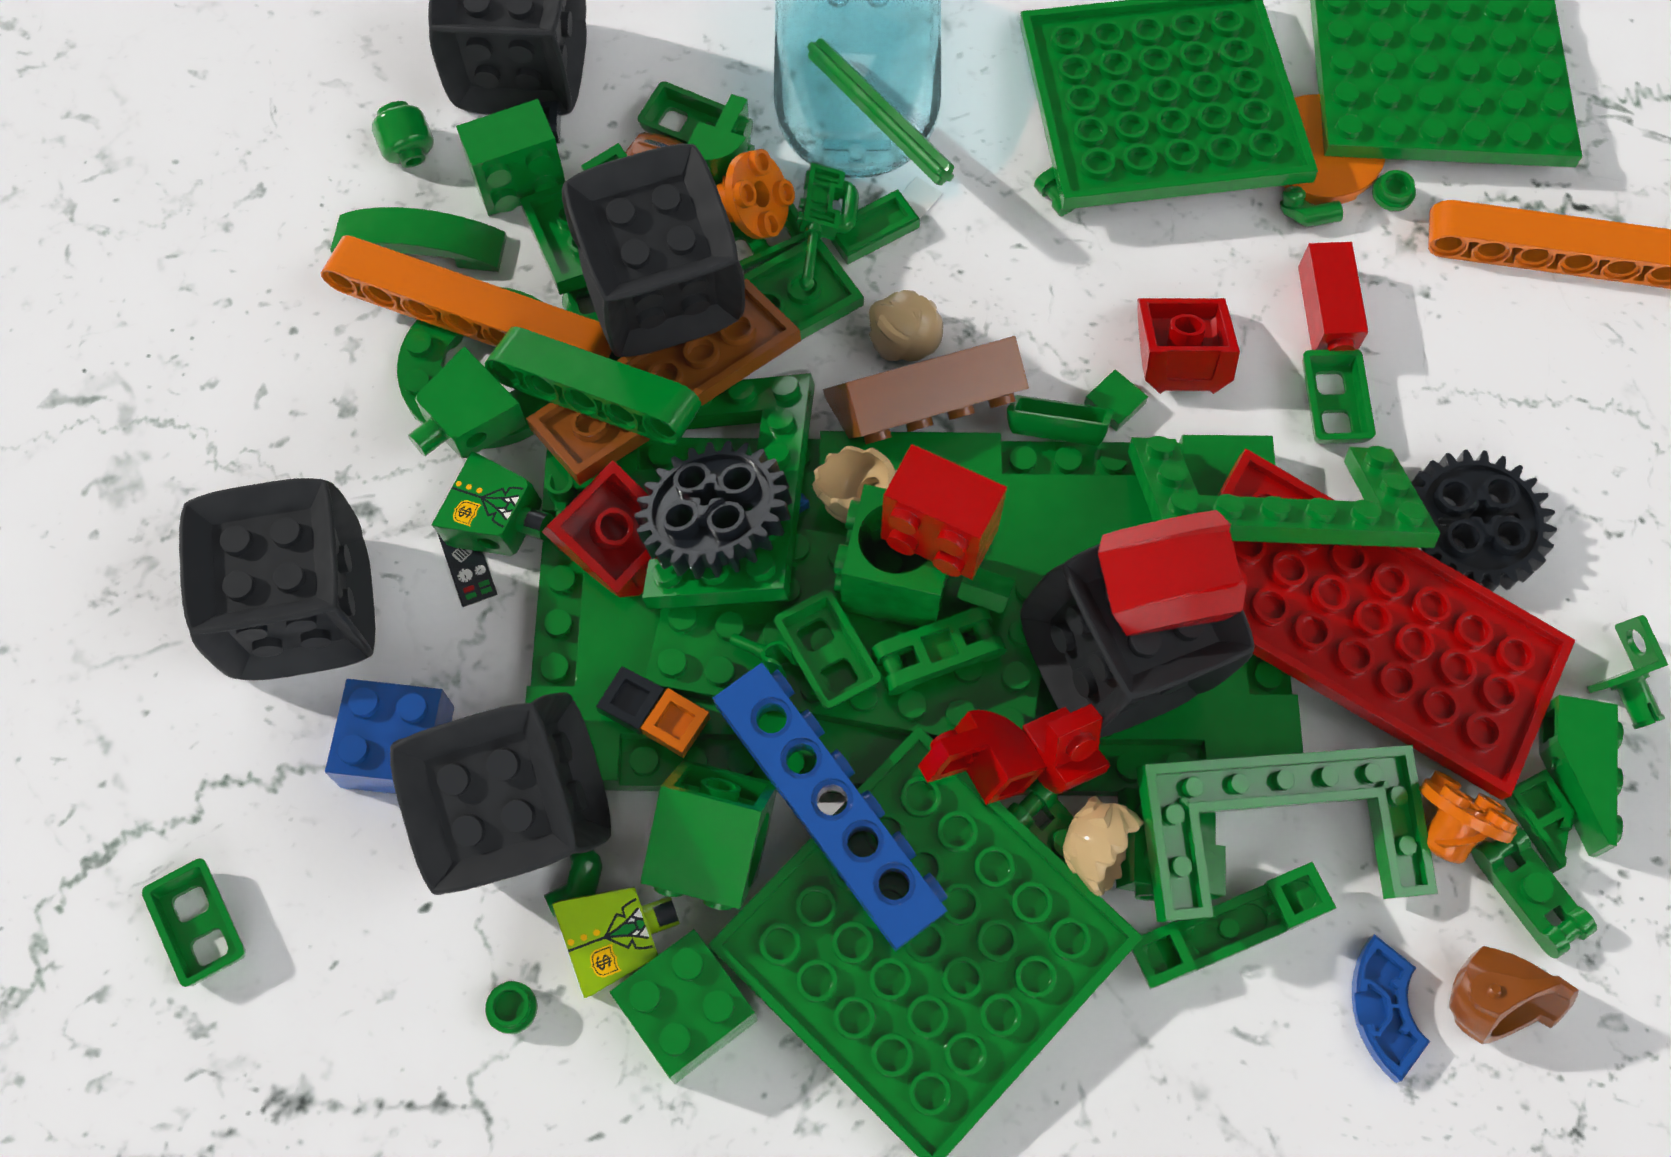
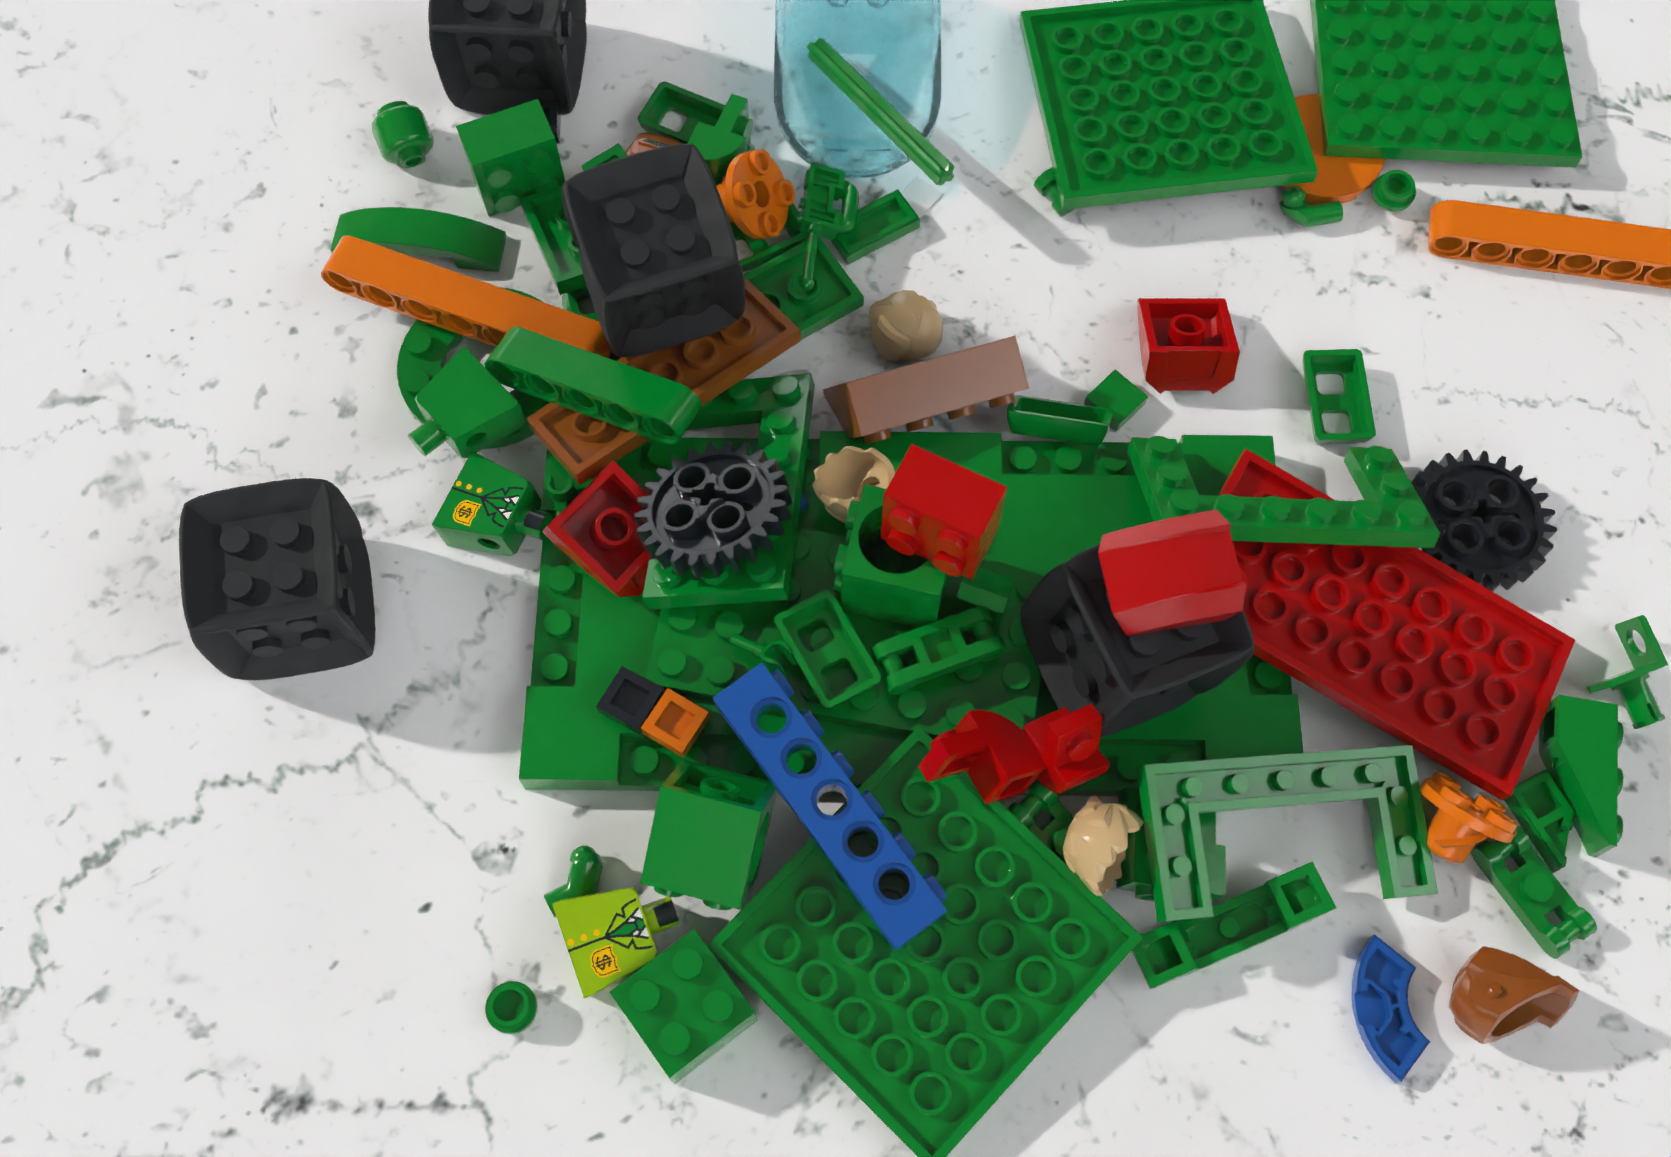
green piece [142,858,246,987] -> none
blue brick [325,679,454,794] -> none
black piece [390,692,611,895] -> none
black sticker [437,533,498,608] -> none
red brick [1298,242,1369,351] -> none

